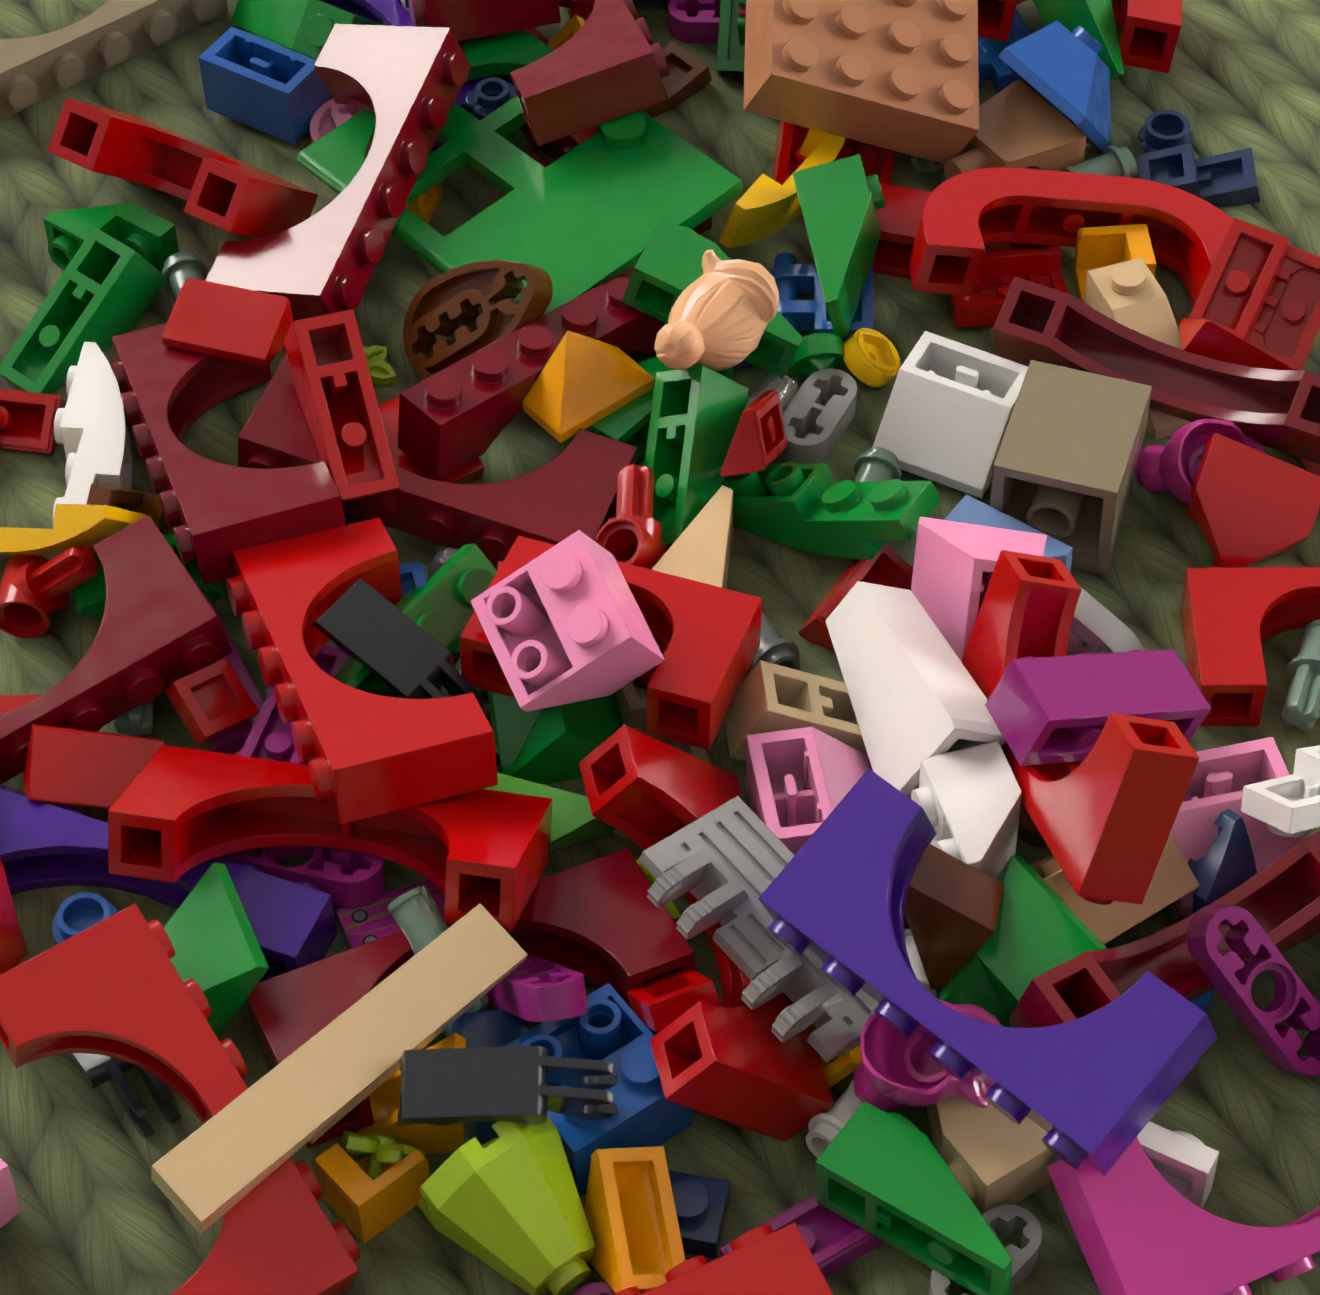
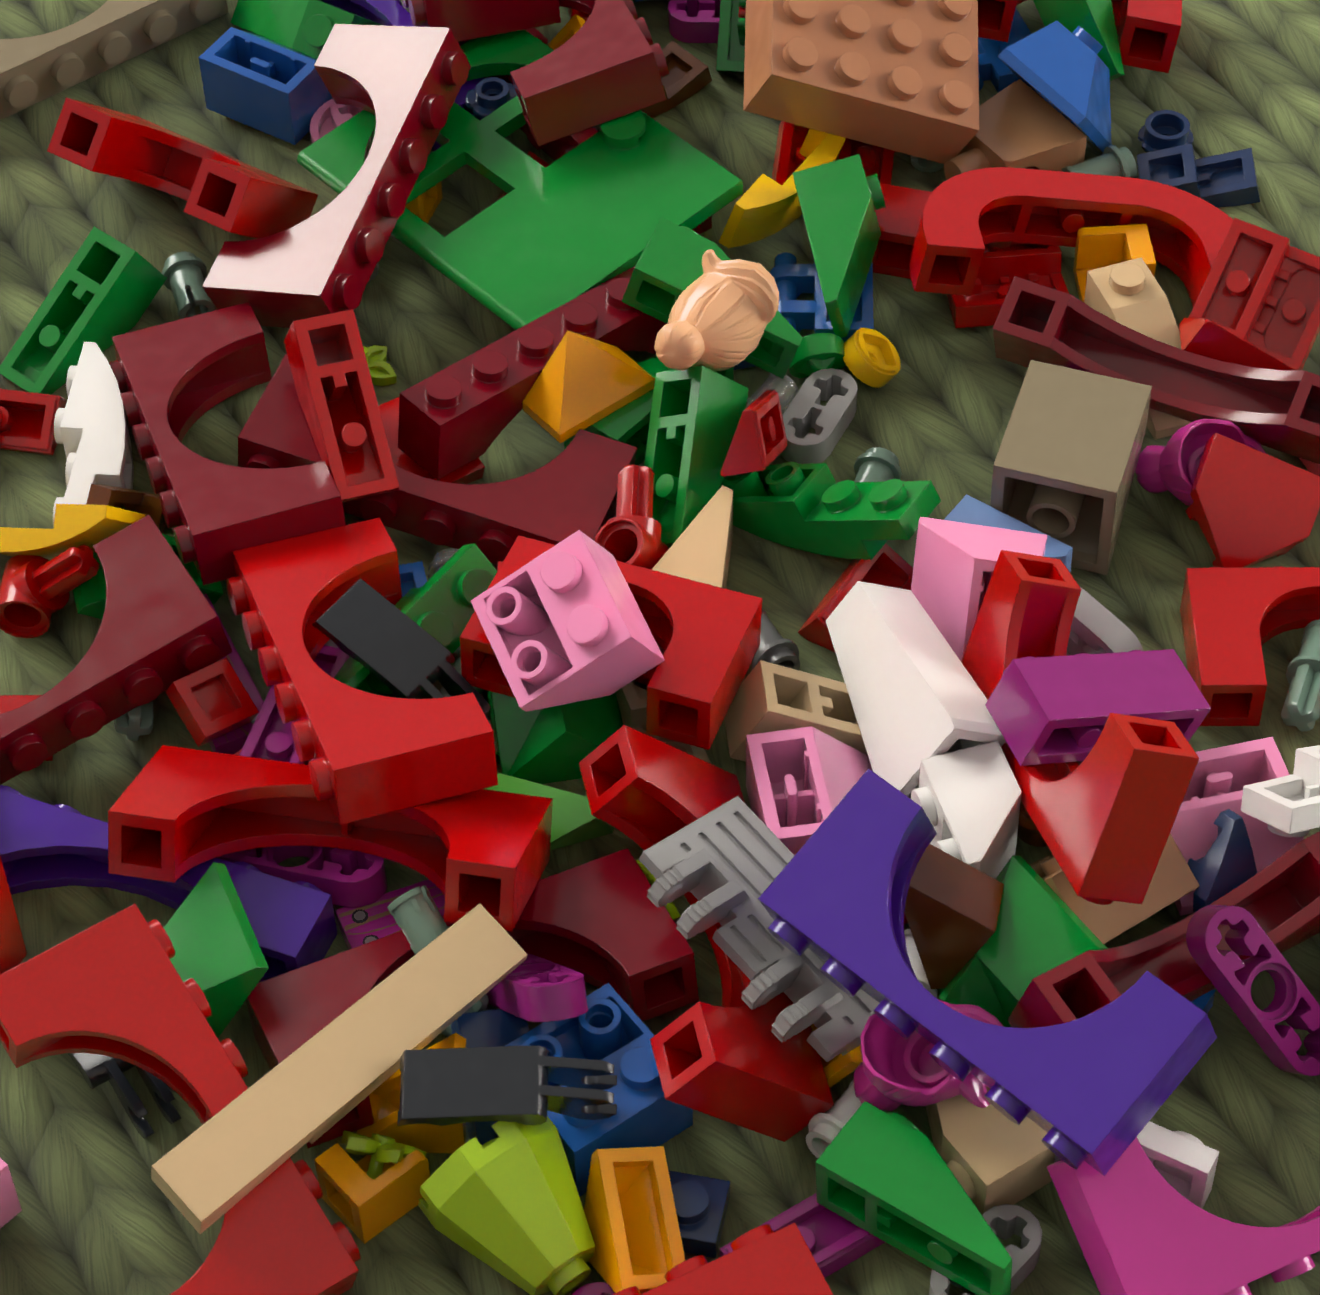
red slope [22,724,164,809] -> none
green slope [43,202,179,273] -> none
blue plate [52,892,118,945] -> none
red slope [161,278,293,367] -> none
reddish brown piece [403,259,553,379] -> none
red plate [626,968,720,1032] -> none
white slope [872,331,1028,499] -> none

